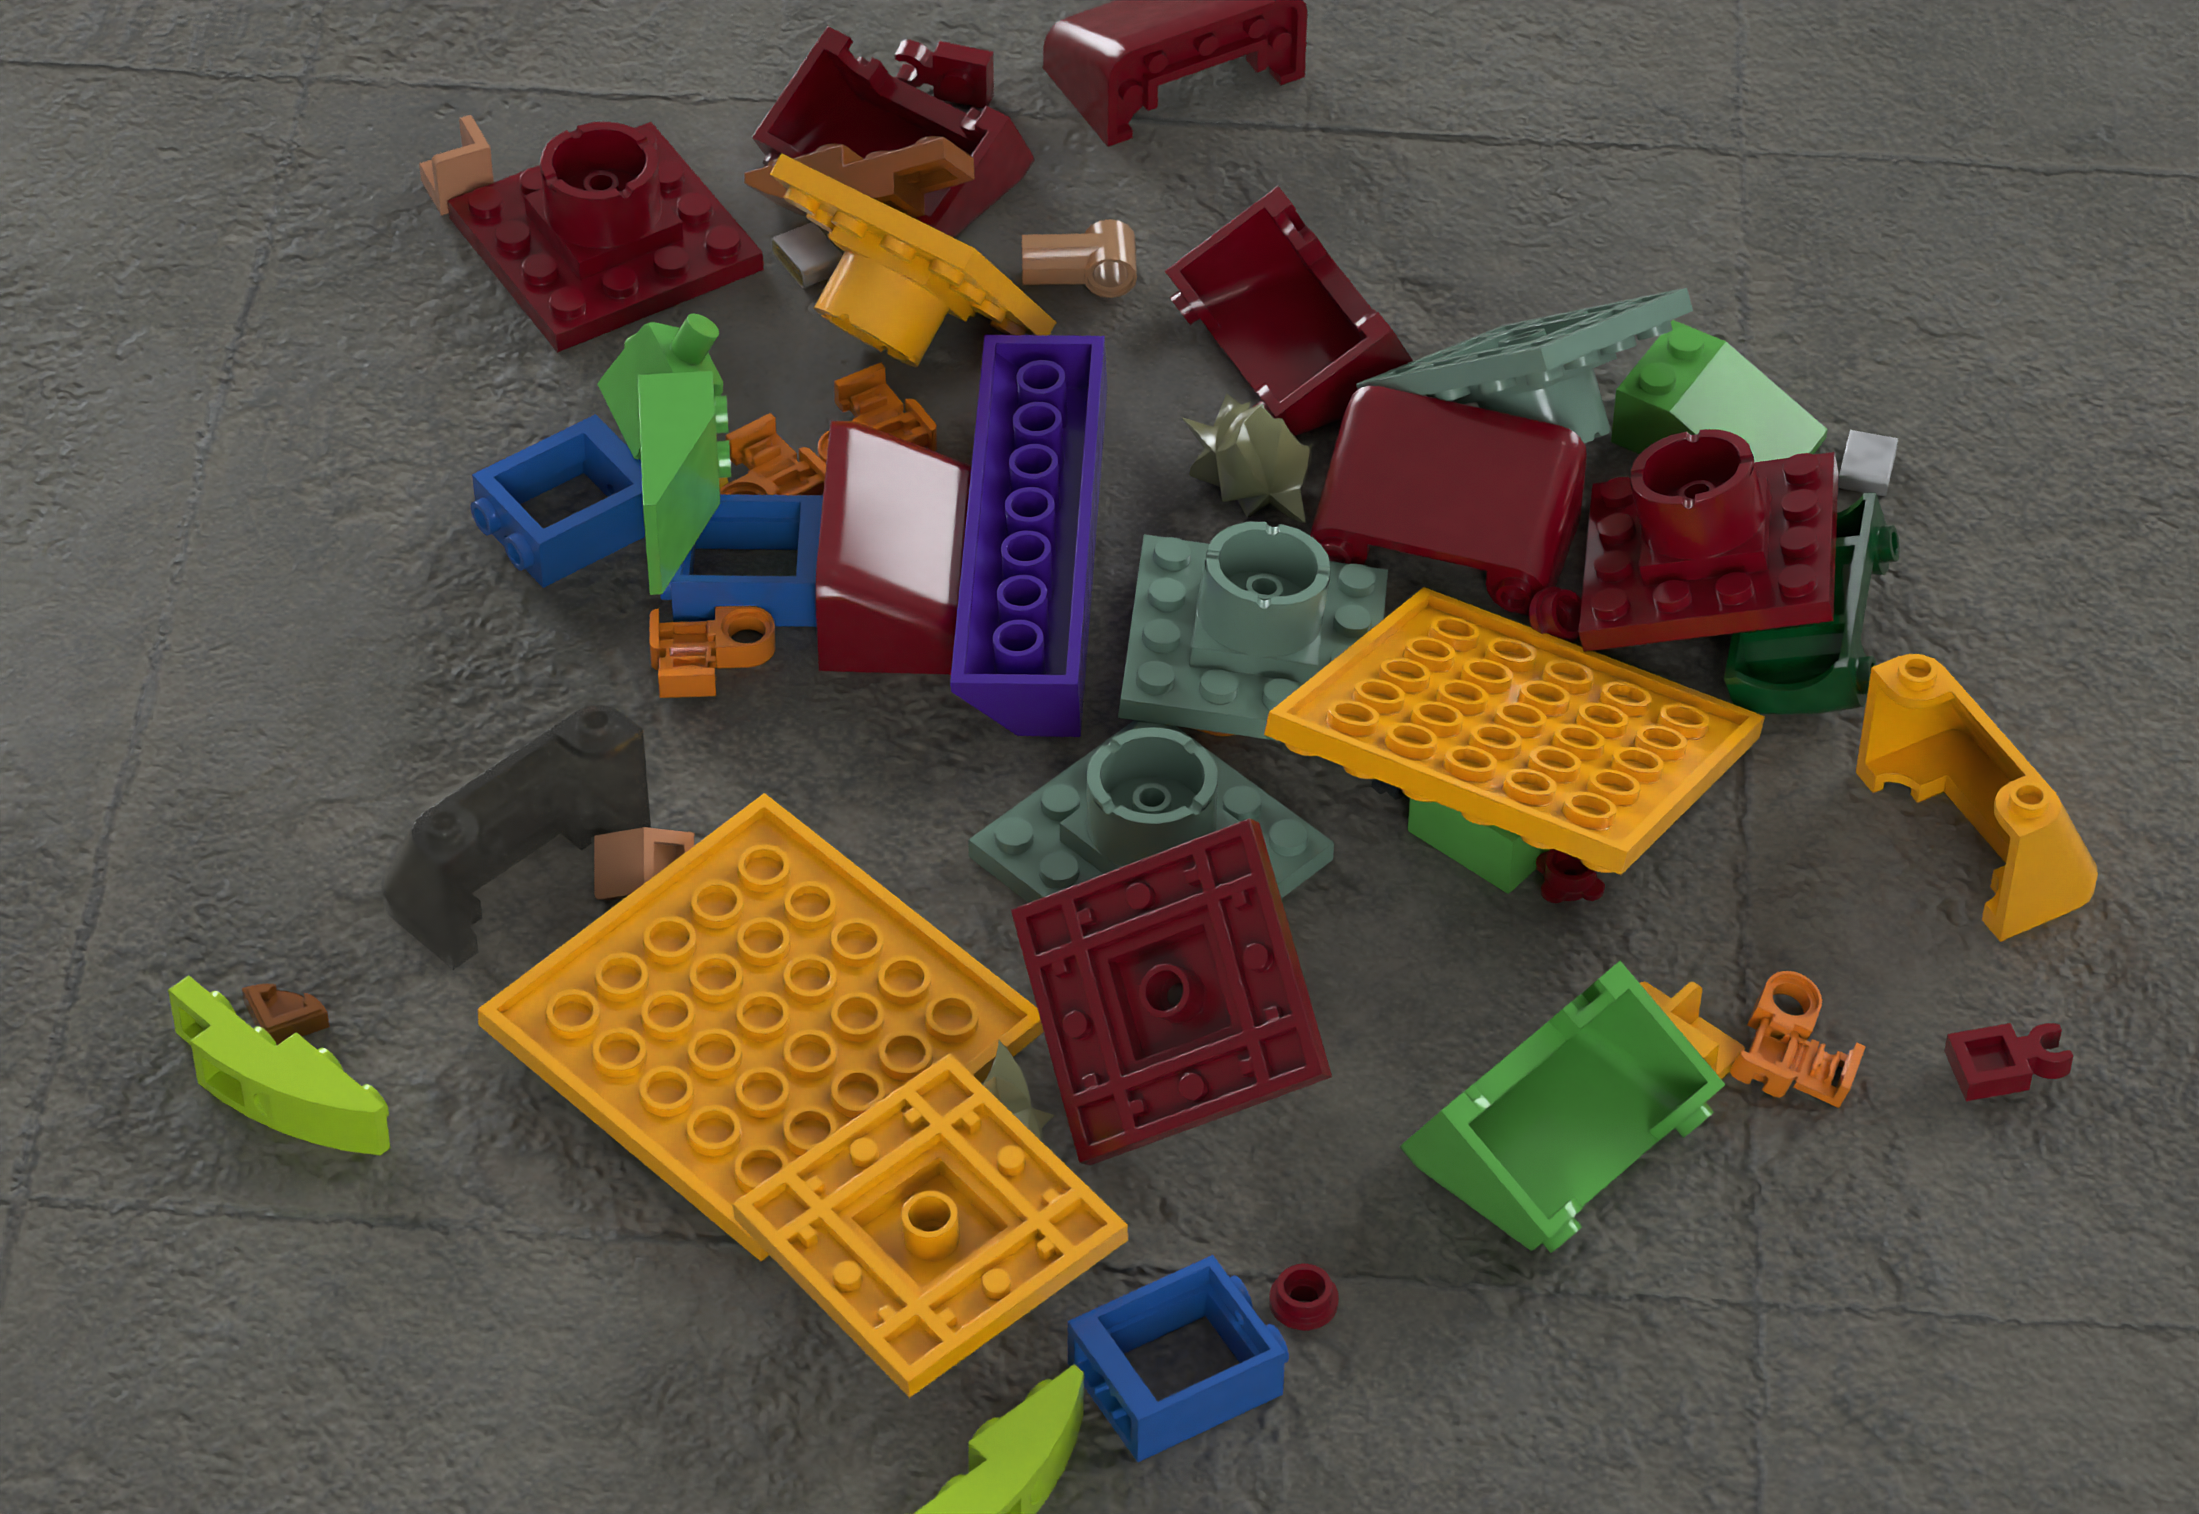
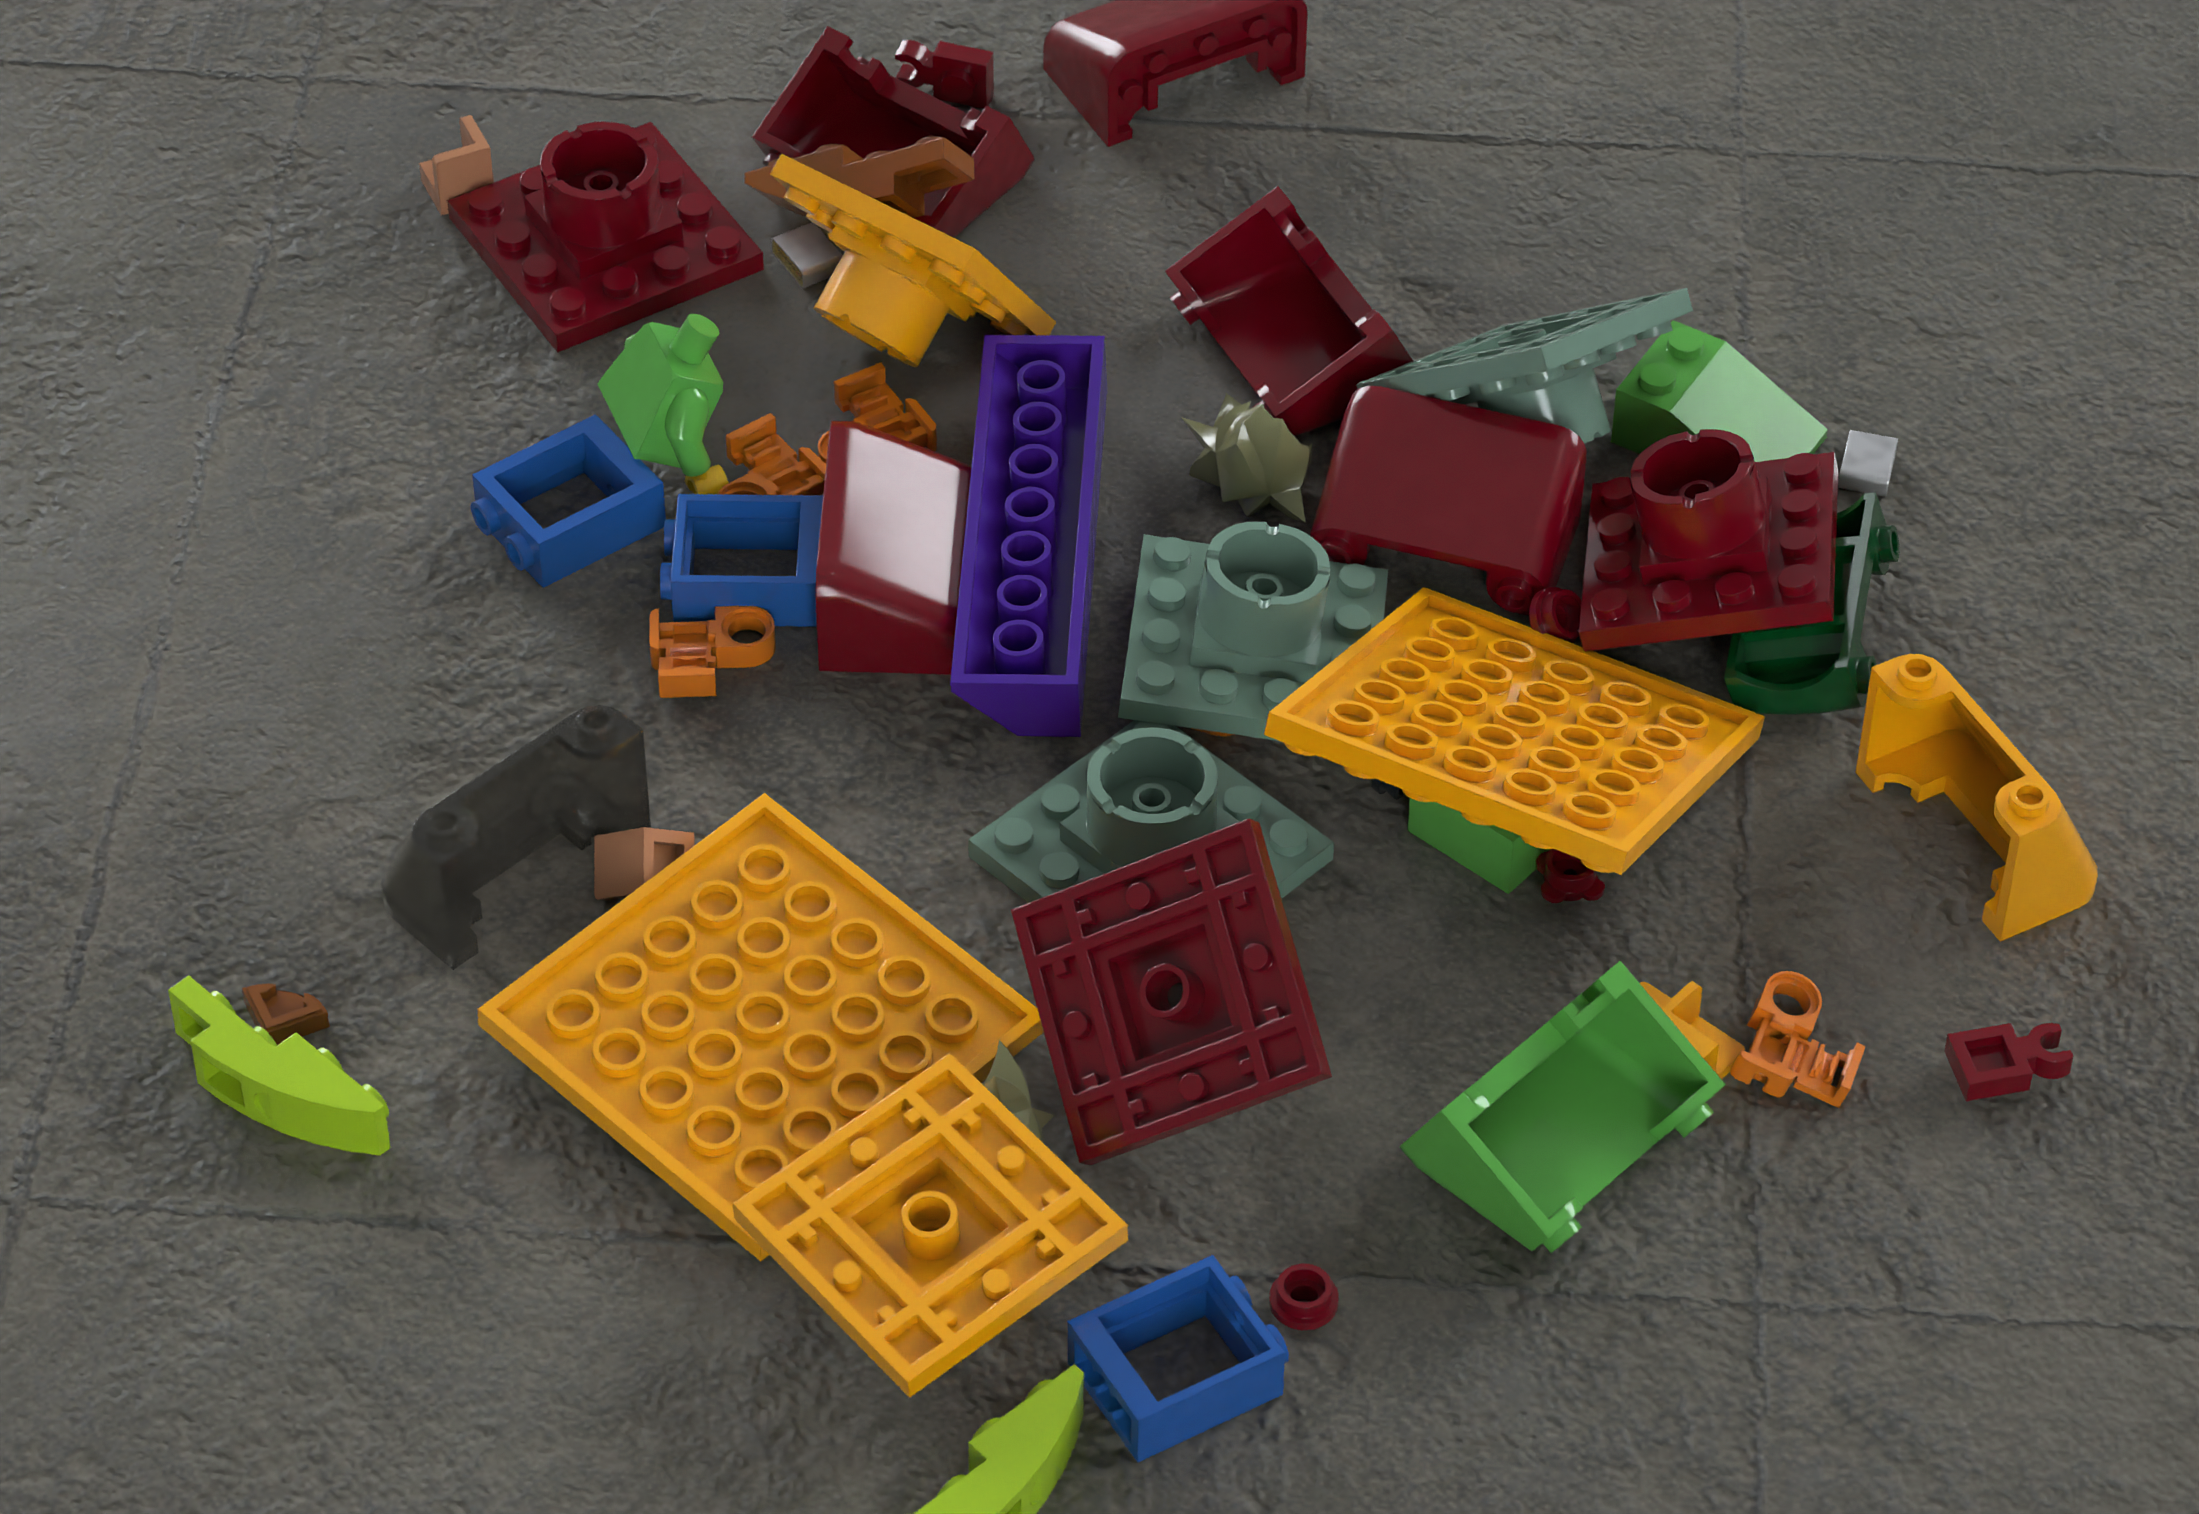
bright green slope [638,371,731,595] -> none
medium nougat piece [1022,219,1137,298] -> none

